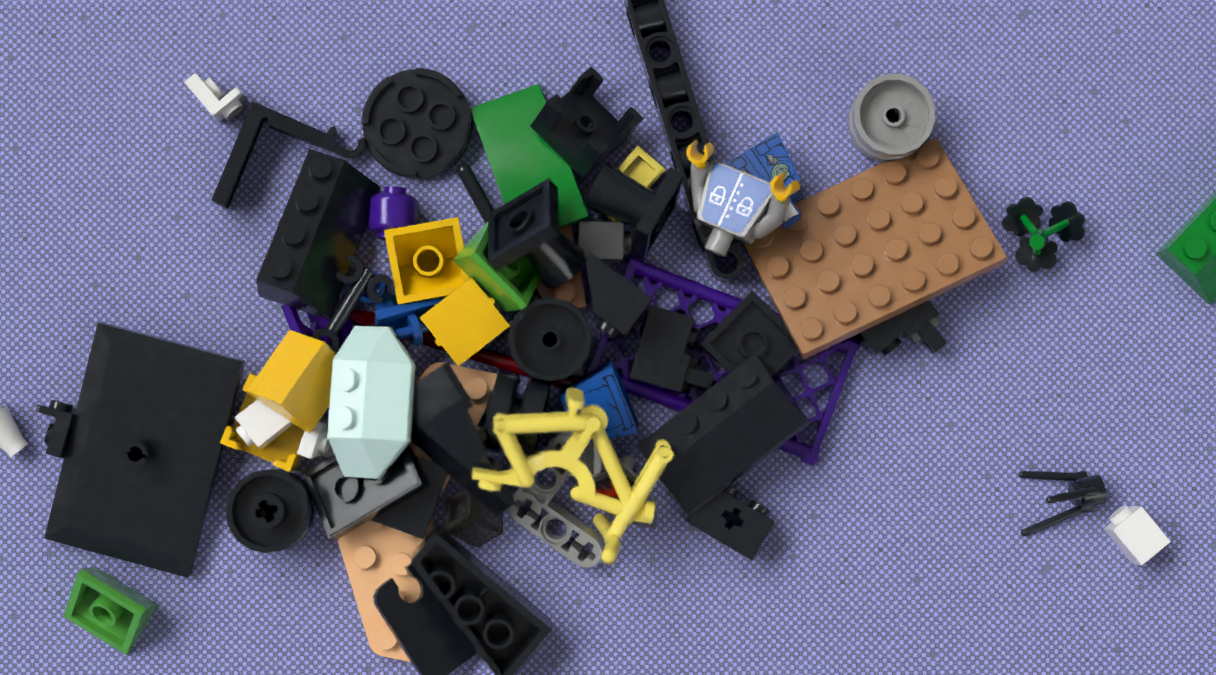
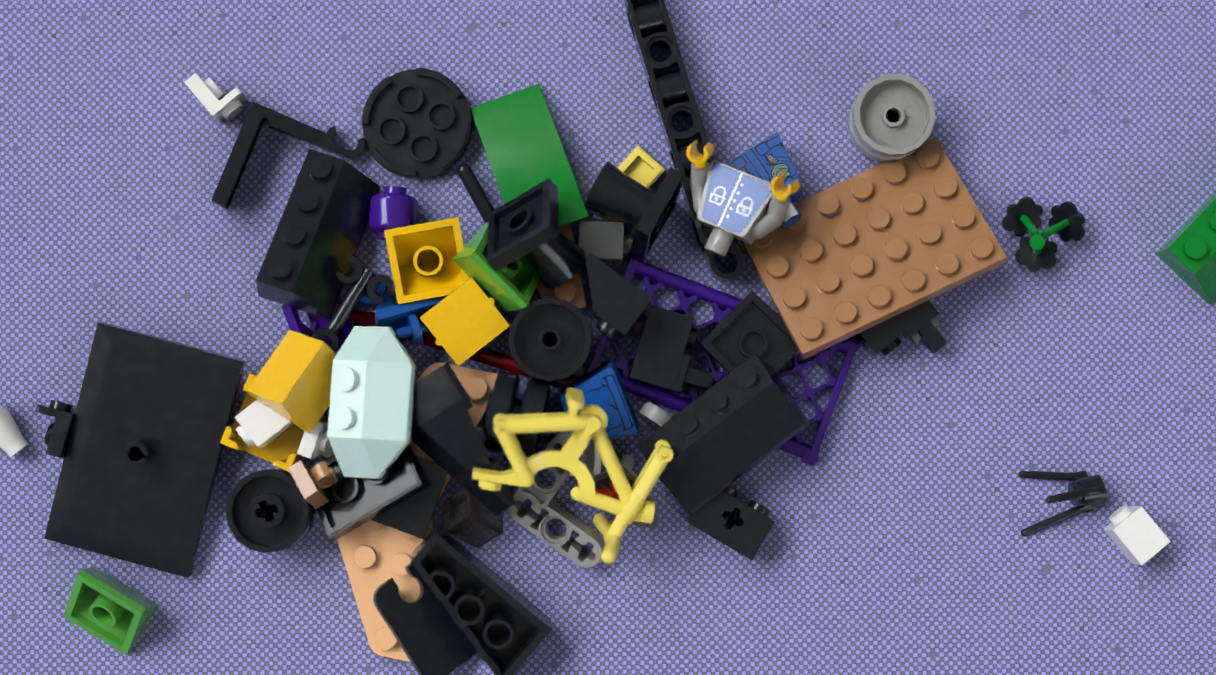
black panel [530,67,644,178] -> none
none -> medium nougat tile [288,460,338,509]
none -> light grey tile [639,401,673,427]

